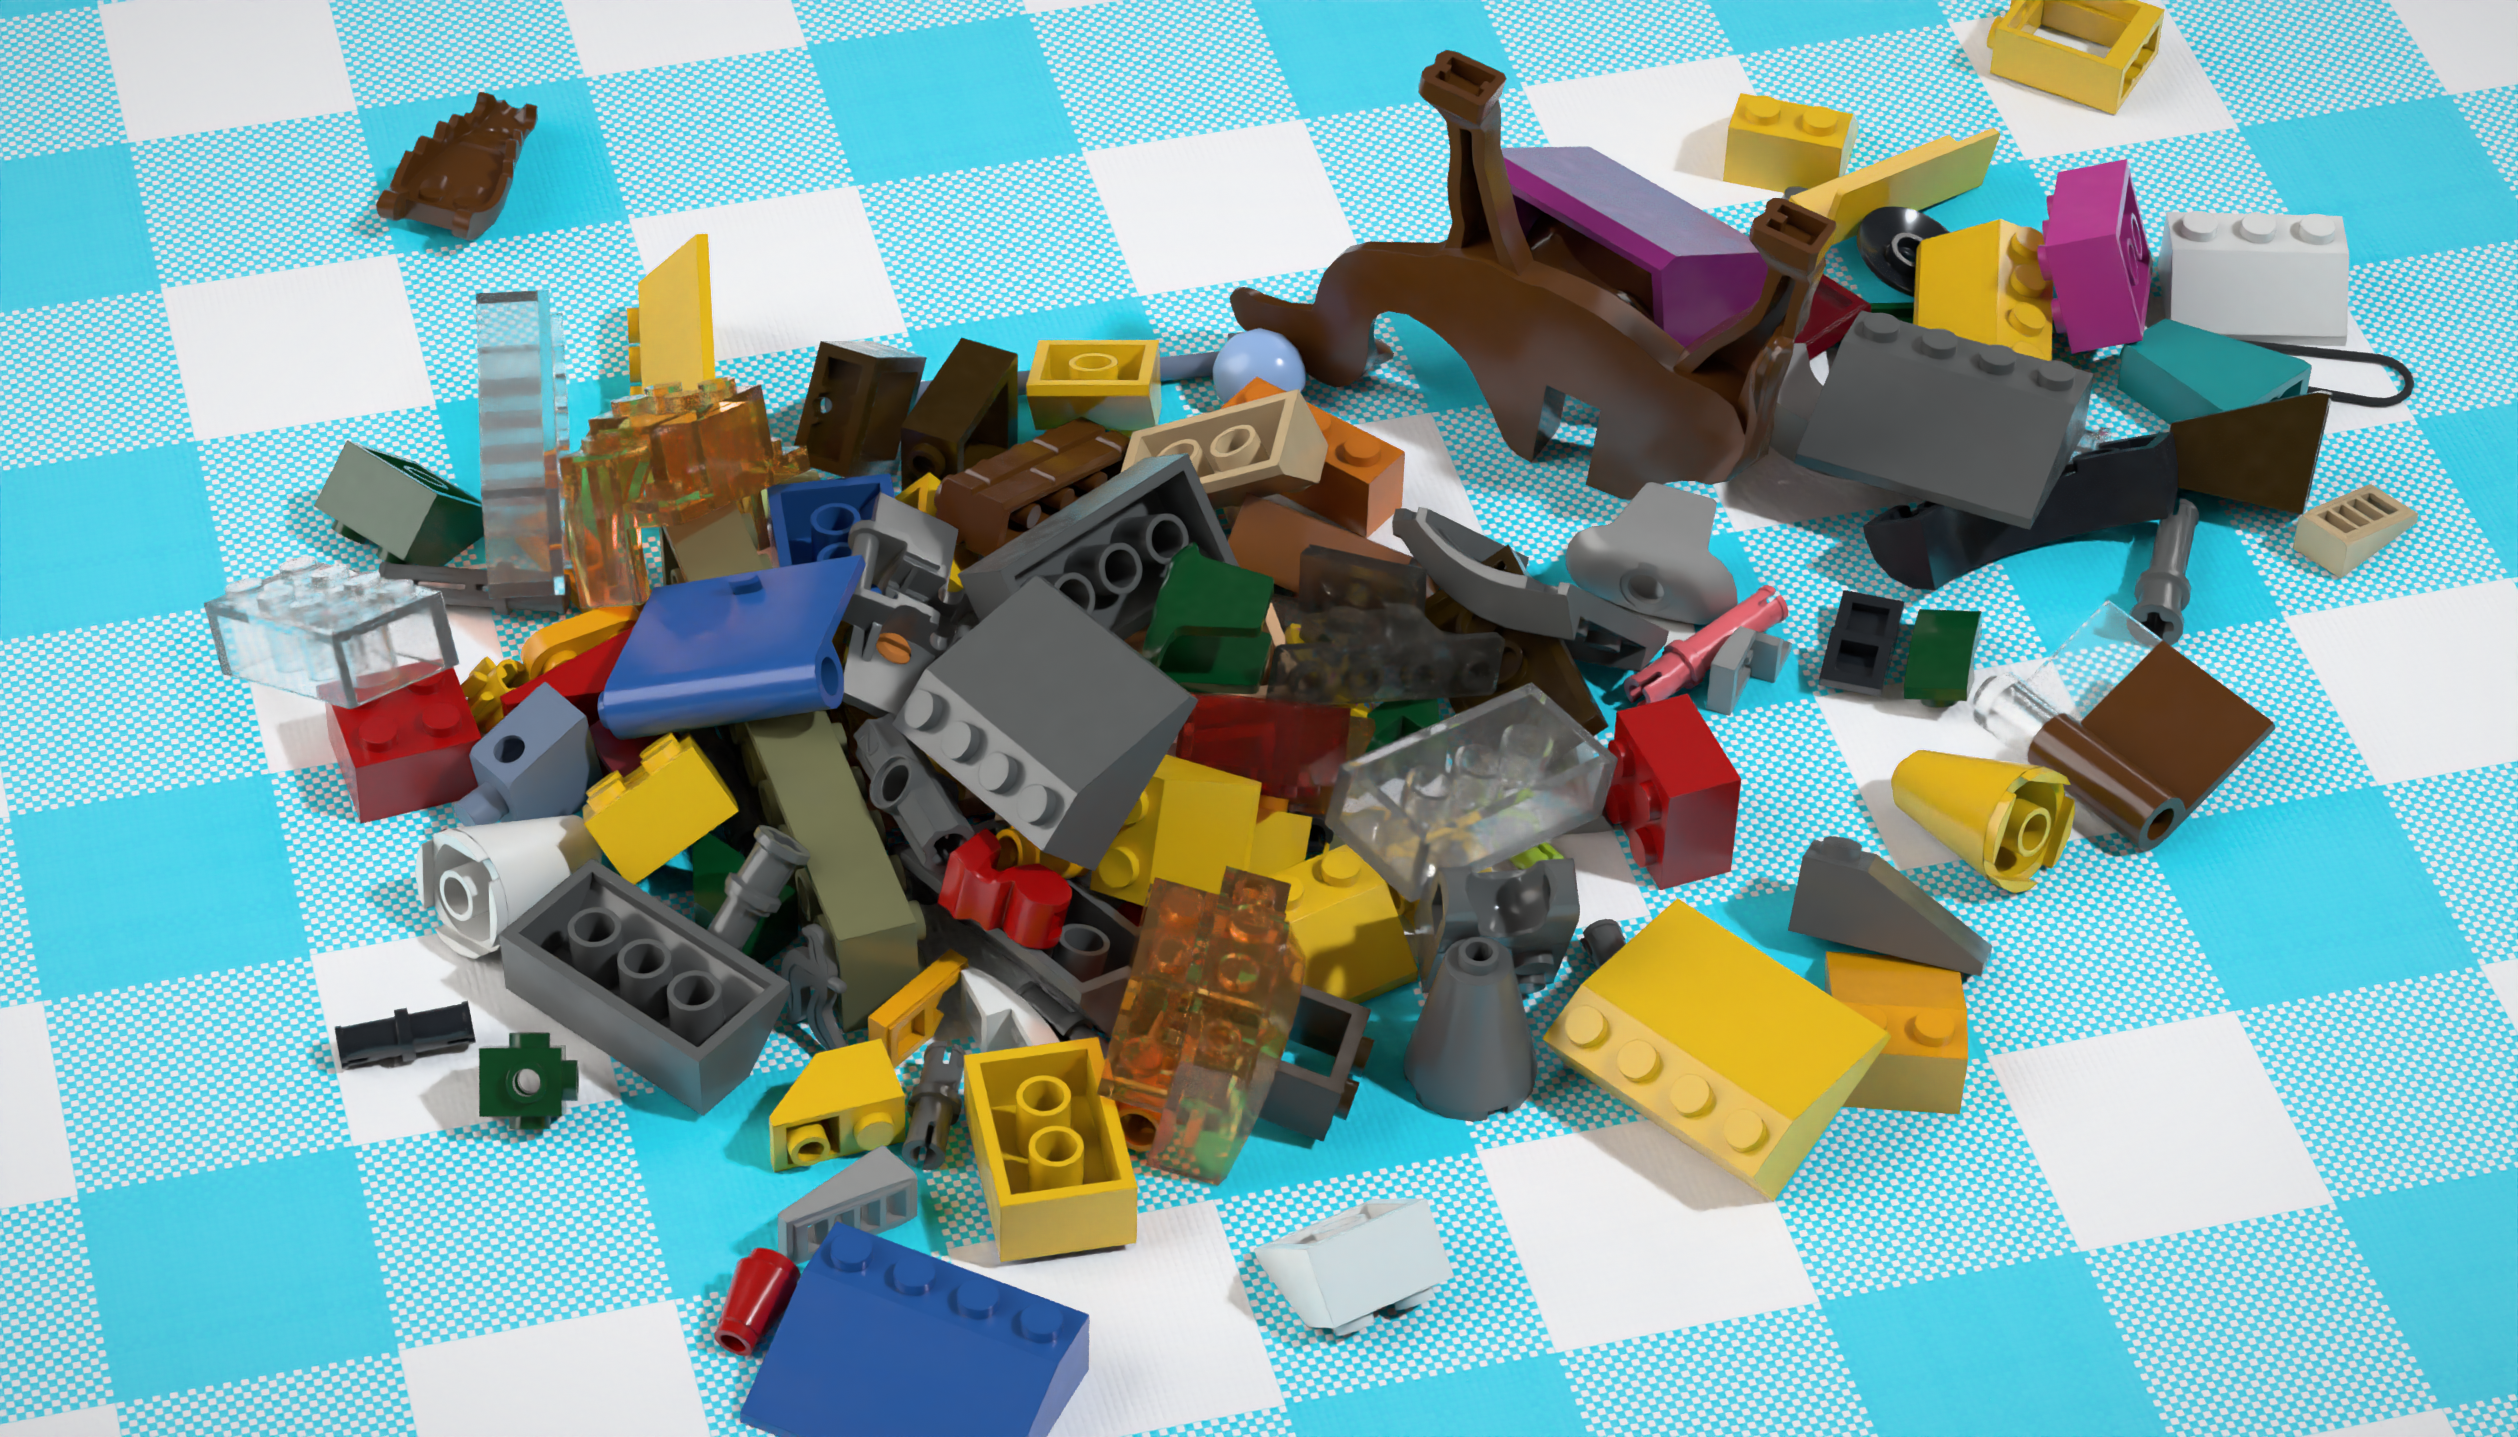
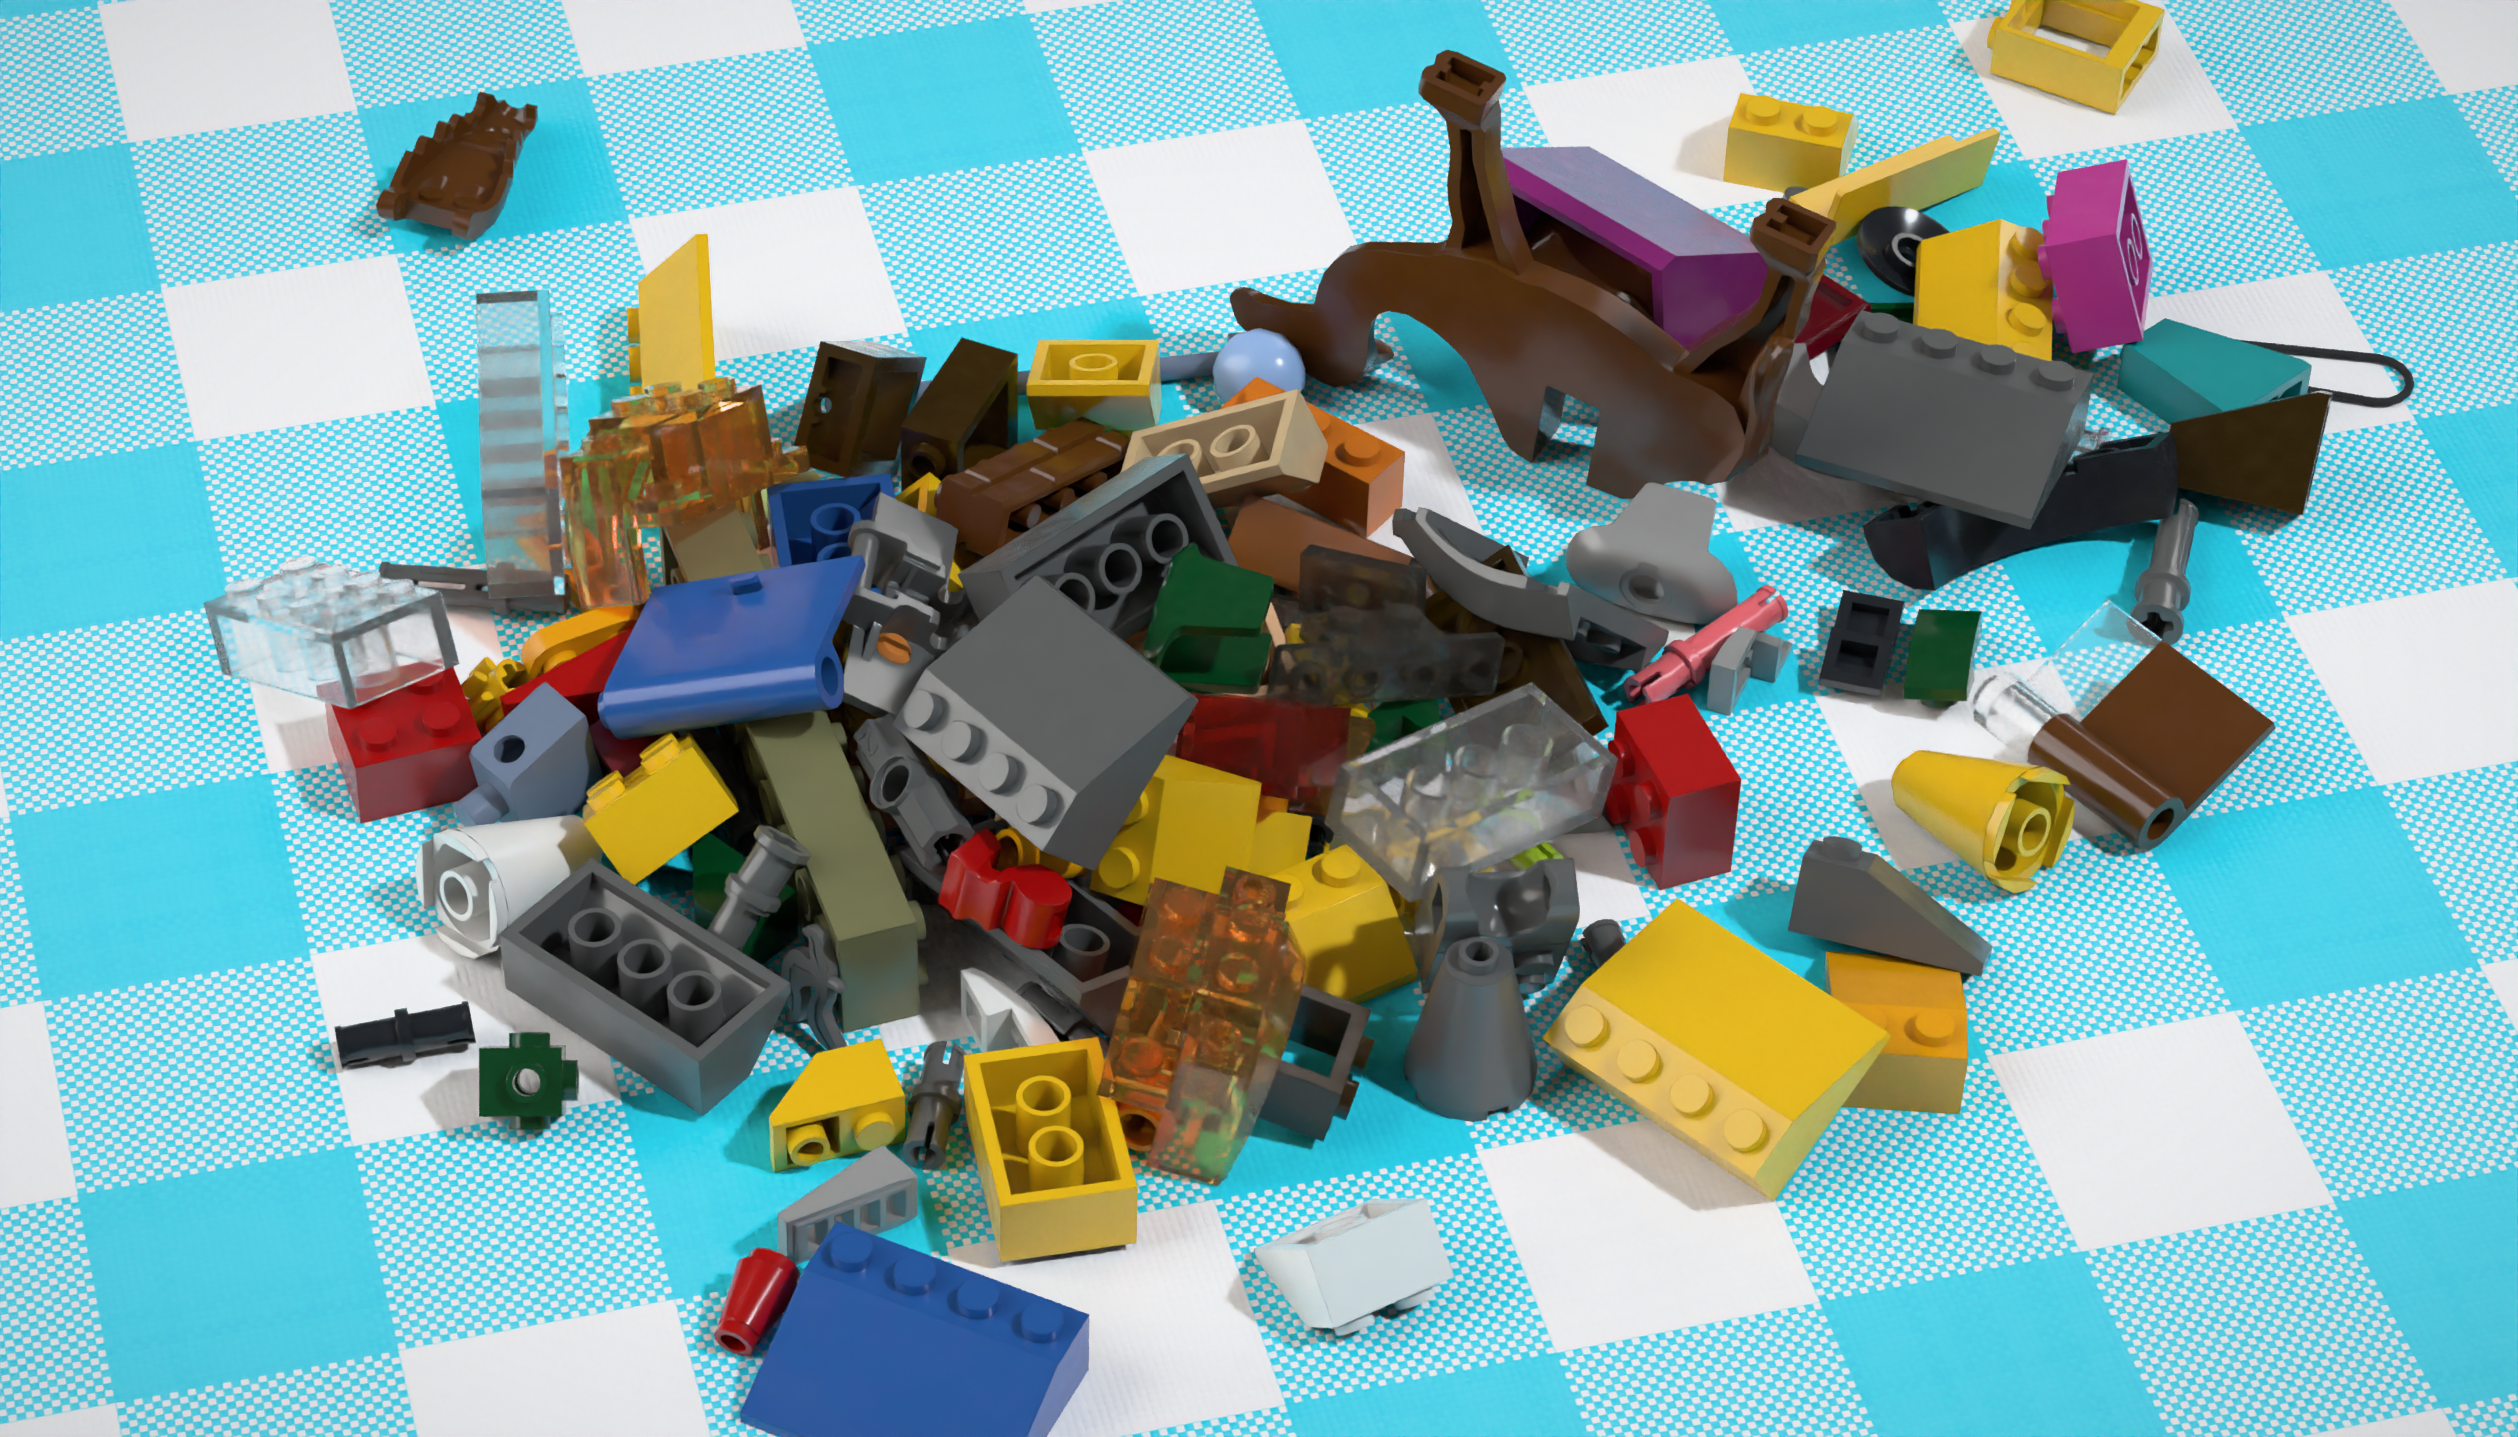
slope [314,440,504,566] -> none
light orange tile [868,948,969,1069] -> none
white slope [2158,211,2349,346] -> none
tan slope [2293,484,2419,579] -> none

